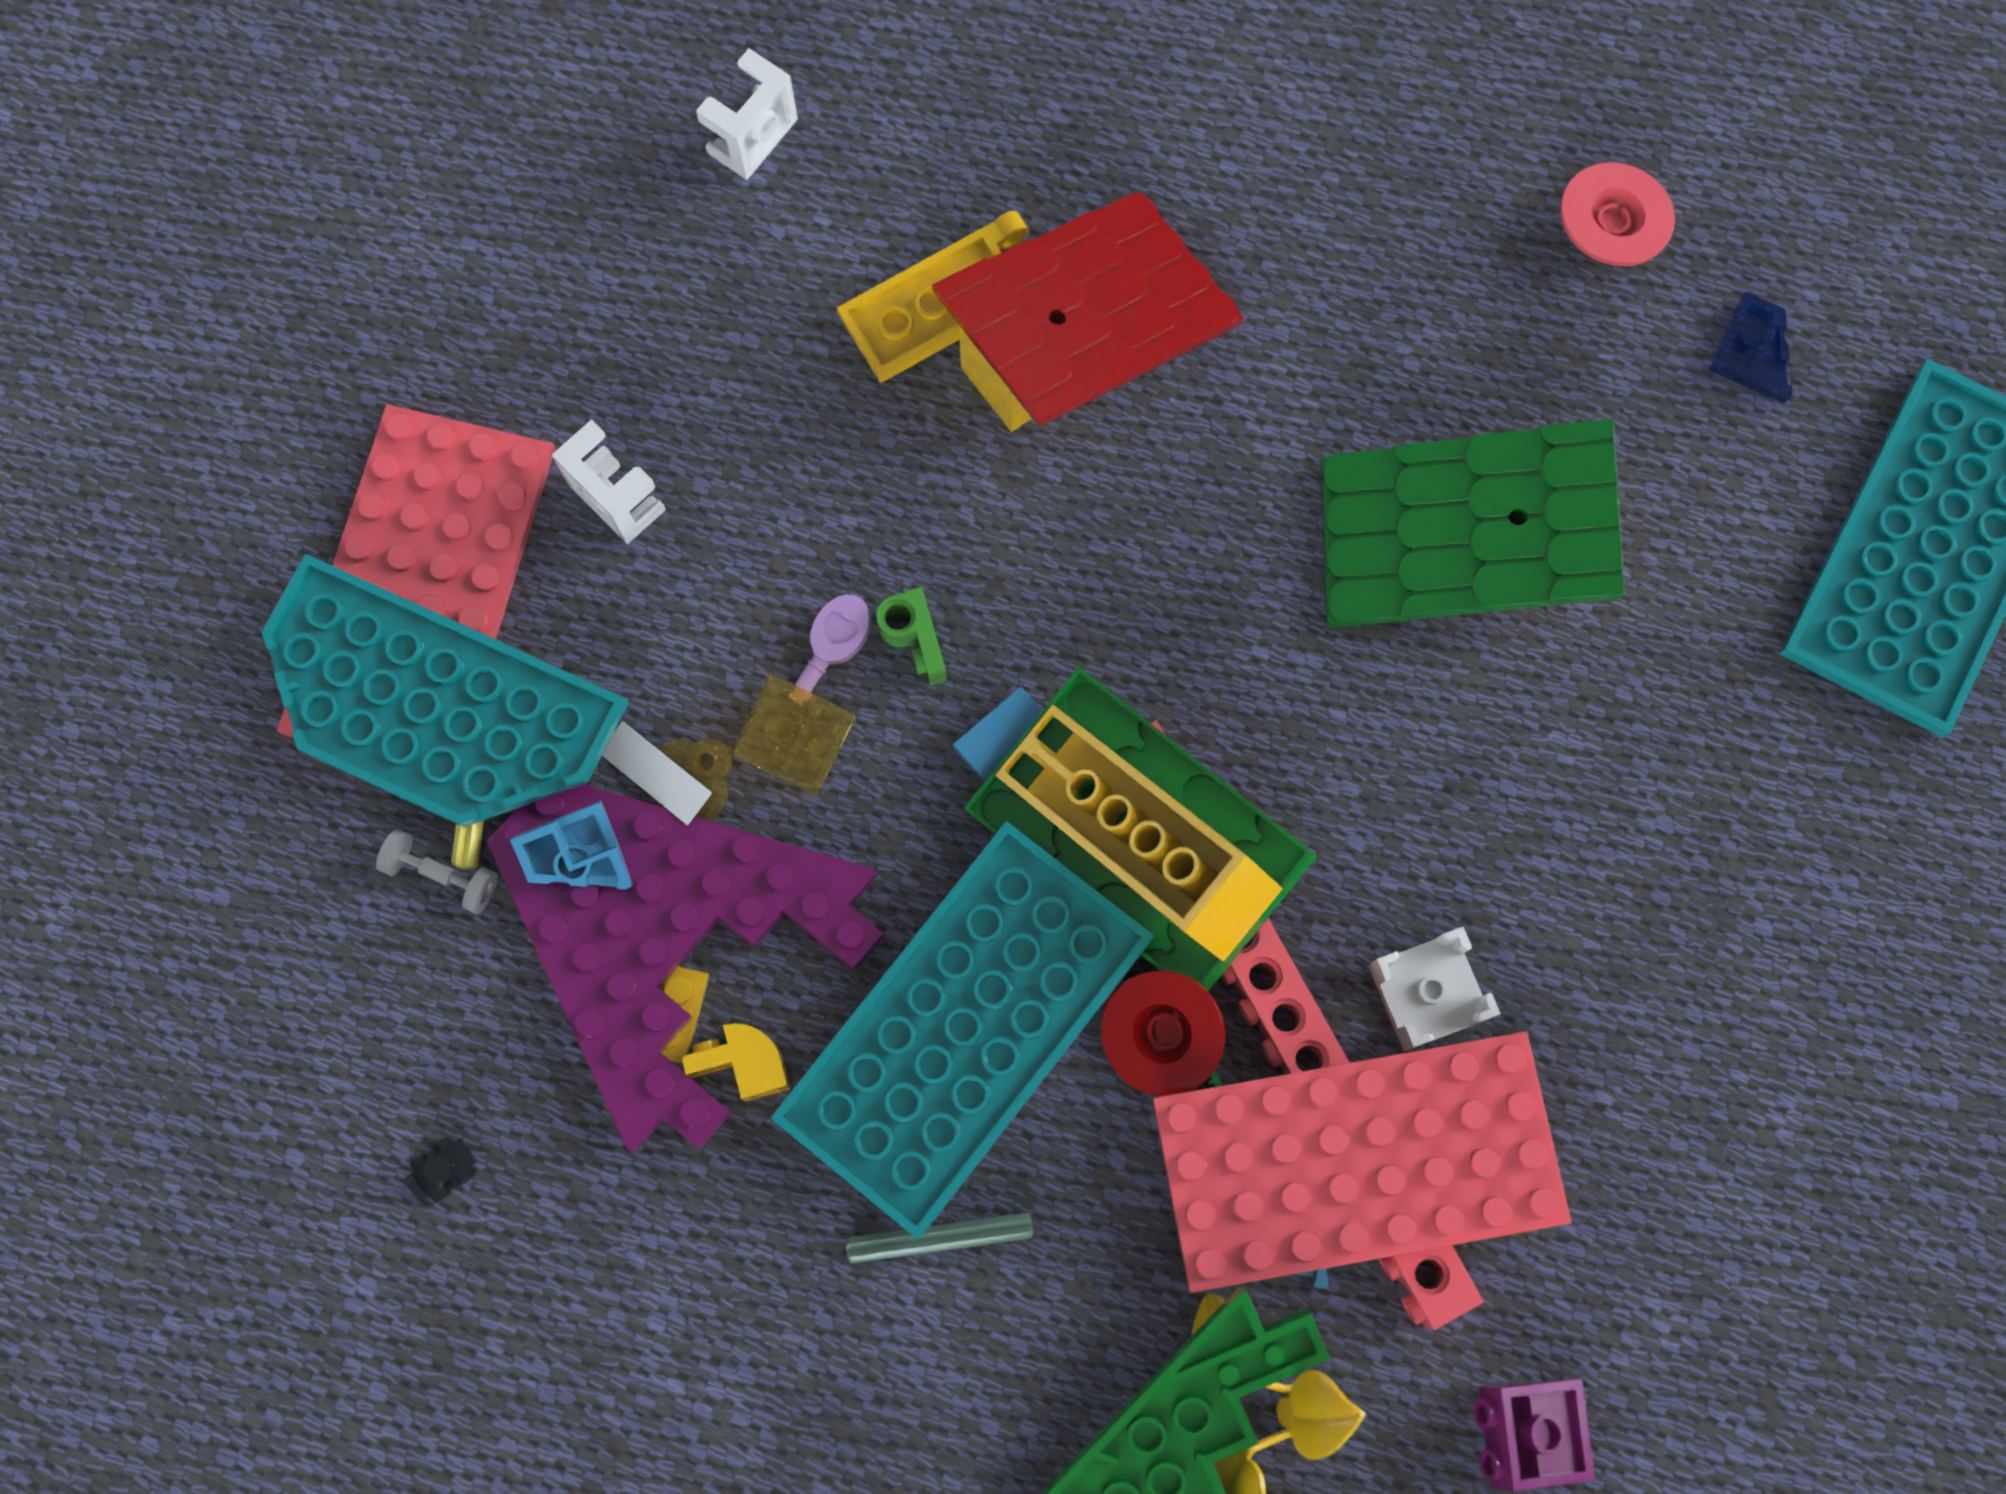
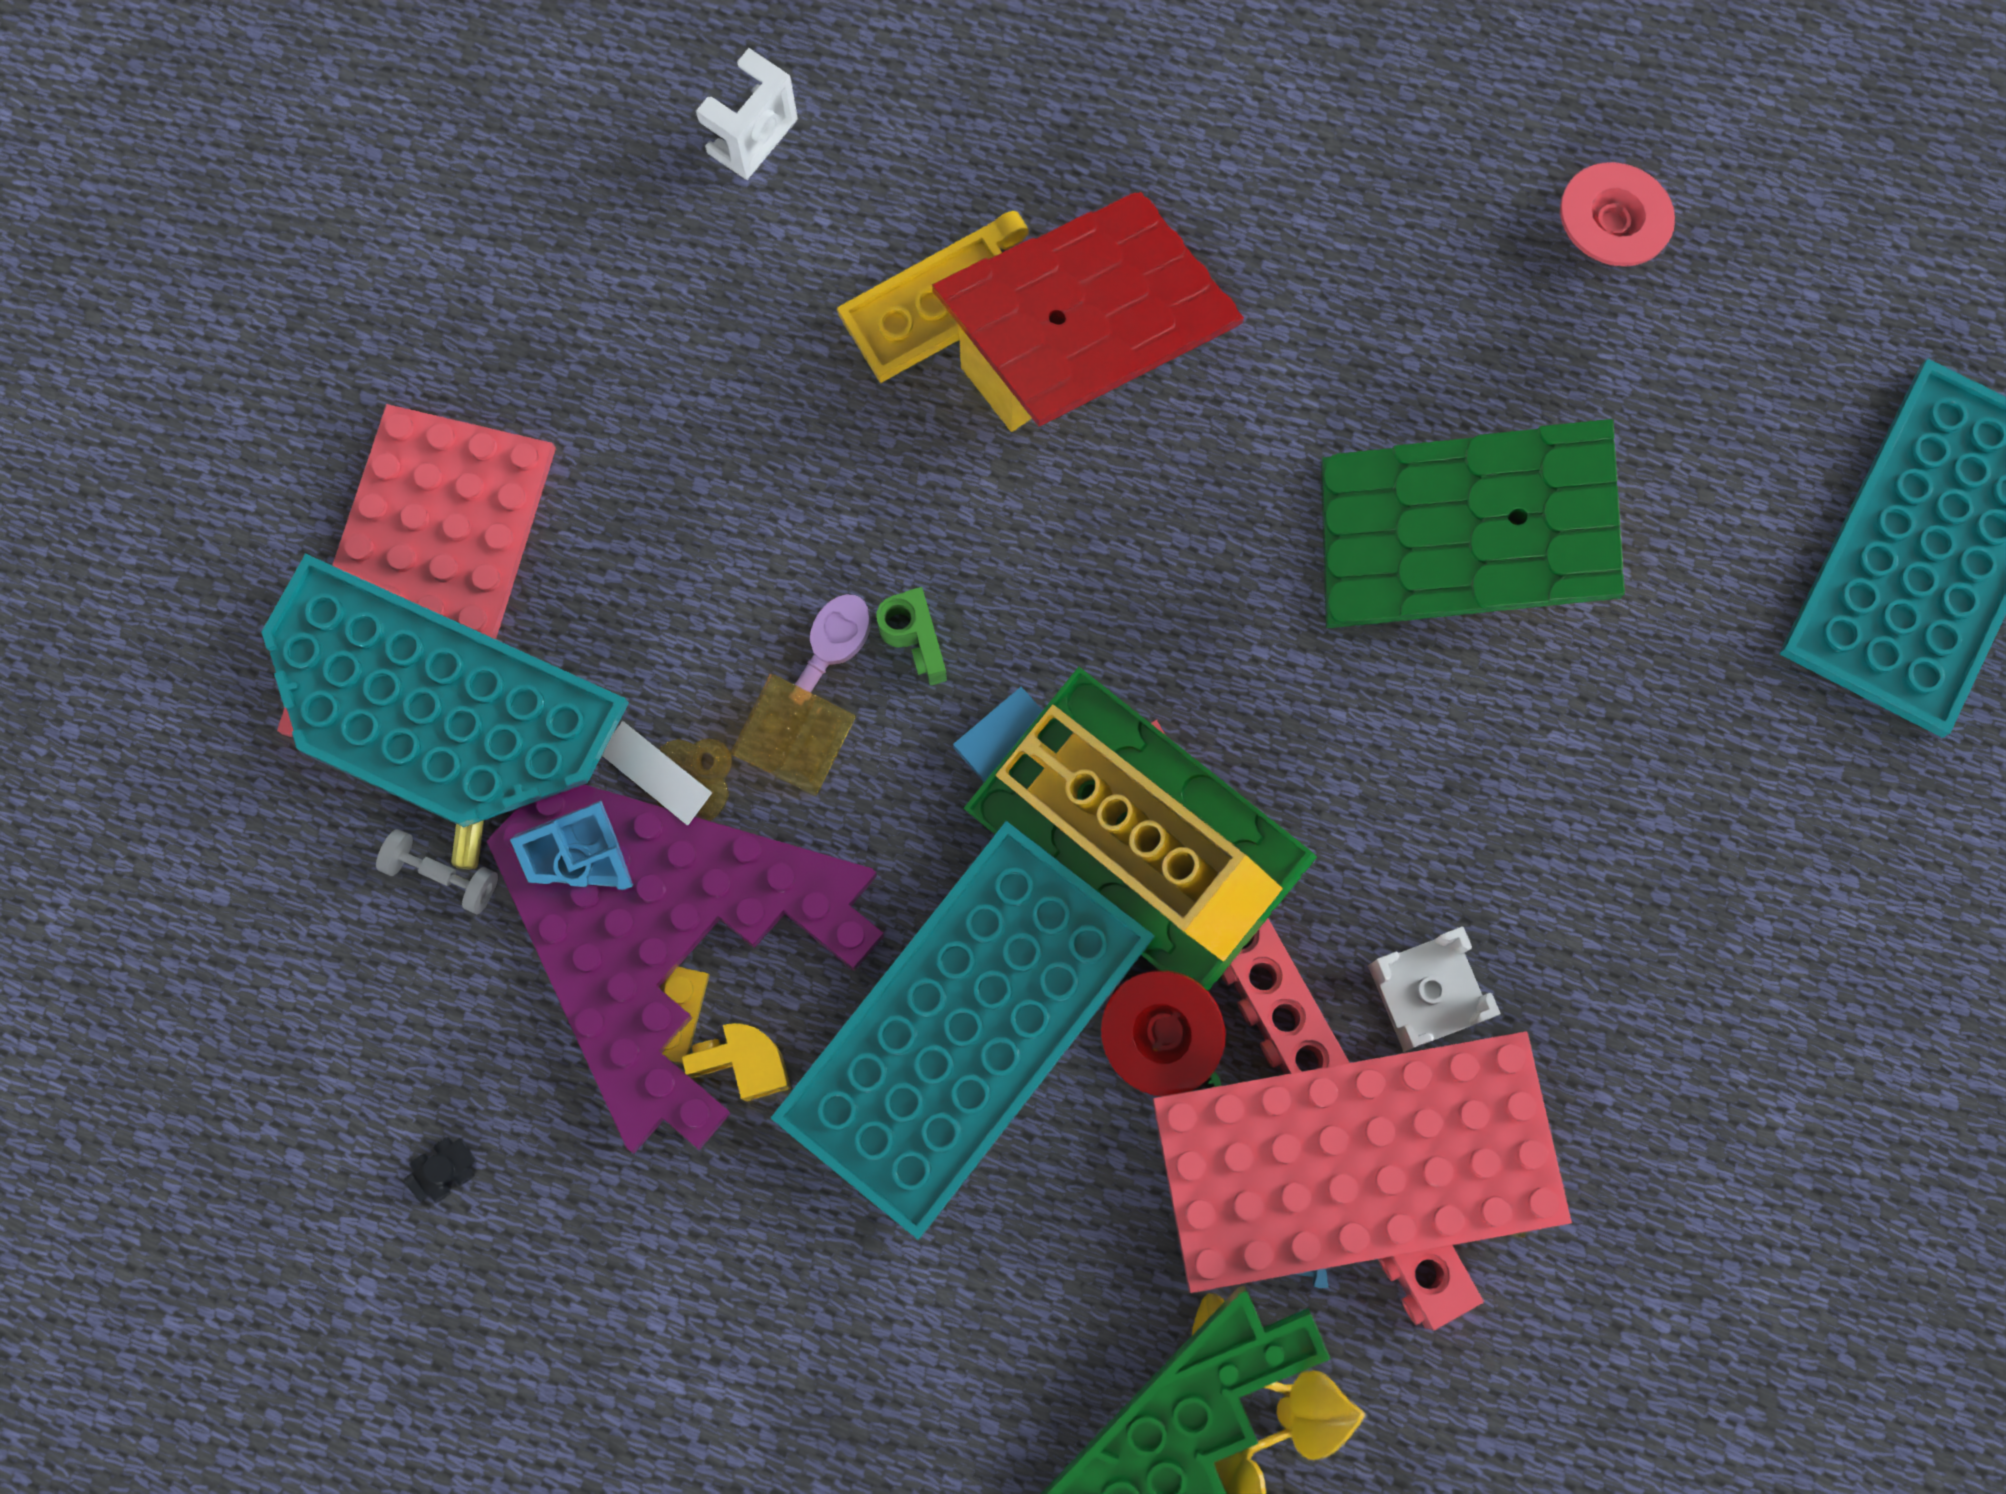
white panel [552,419,666,544] -> none
sand green axle [846,1213,1034,1263] -> none
magenta plate [1473,1378,1595,1492] -> none
clear blue wing [1707,291,1793,404] -> none

